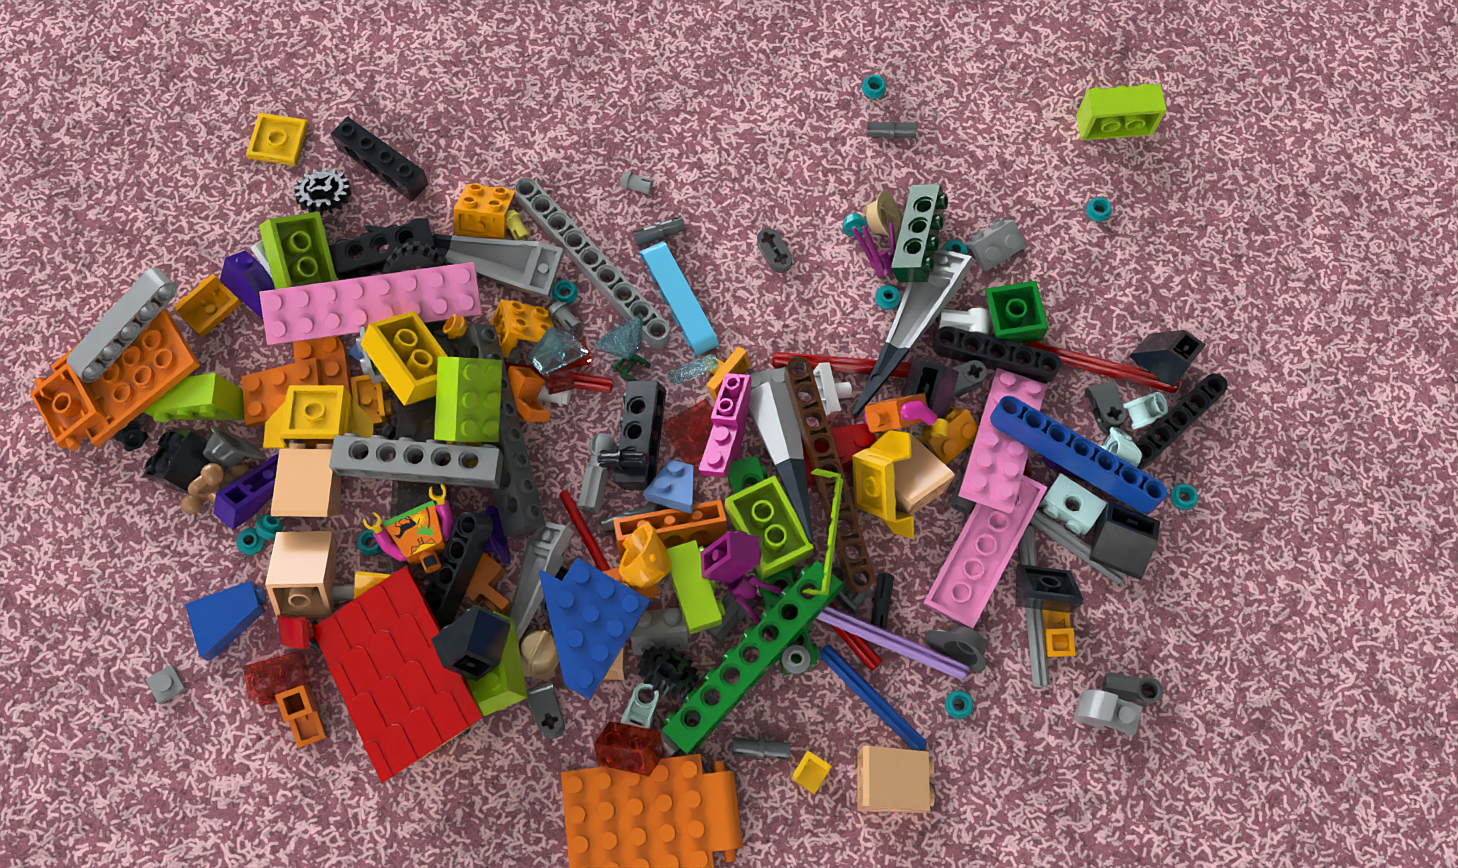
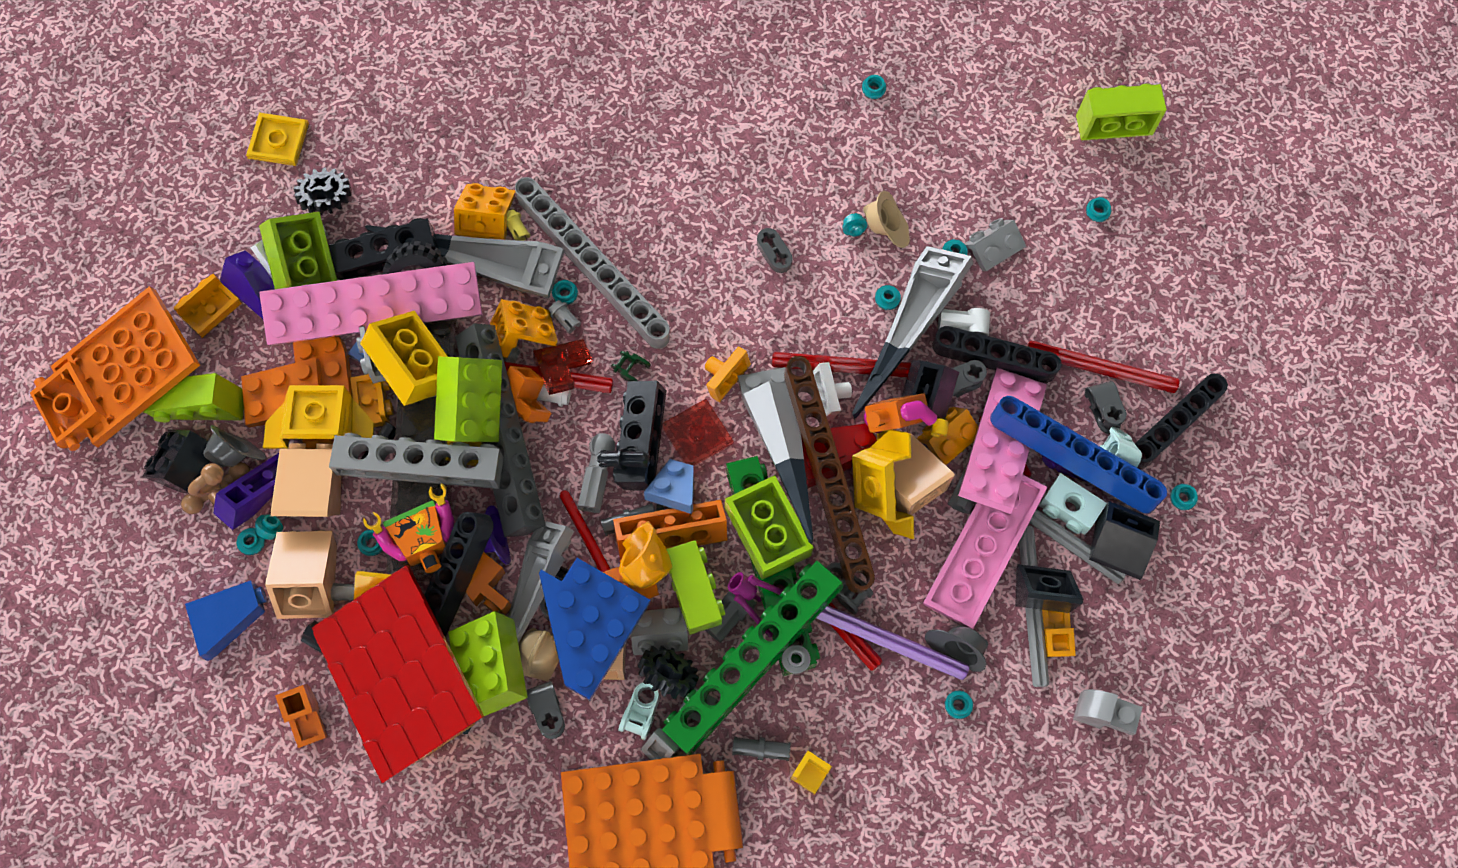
light grey beam [67,267,178,383] -> none
black plate [114,421,148,452] -> none
light grey plate [145,664,187,705] -> none
clear red brick [243,651,312,706] -> none
red slope [277,613,314,649] -> none
black brick [330,116,428,202] -> none
black slope [431,605,511,681] -> none
light orange plate [443,314,467,339] -> none
clear light blue slope [528,327,588,375] -> none
clear light blue slope [593,313,643,360] -> none
clear red brick [593,721,665,776] -> none
light grey pin [620,171,654,195] -> none
dark grey pin [633,215,686,246] -> none
medium azure beam [640,241,719,357] -> none
clear light blue axle [668,354,718,385] -> none
dark pink slope [699,373,751,478] -> none
magenta brick [701,531,762,583] -> none
lime piece [802,469,843,595] -> none
blue axle [819,644,927,751] -> none
magenta plant [852,223,896,277] -> none
light nougat slope [857,746,935,813] -> none
dark grey pin [866,120,917,140] -> none
black axle [871,573,894,629] -> none
dark green brick [891,184,948,283] -> none
green slope [985,281,1048,344] -> none
dark grey piece [1102,672,1163,706] -> none
light aqua piece [1123,392,1168,429] -> none
black slope [1129,330,1206,387] -> none

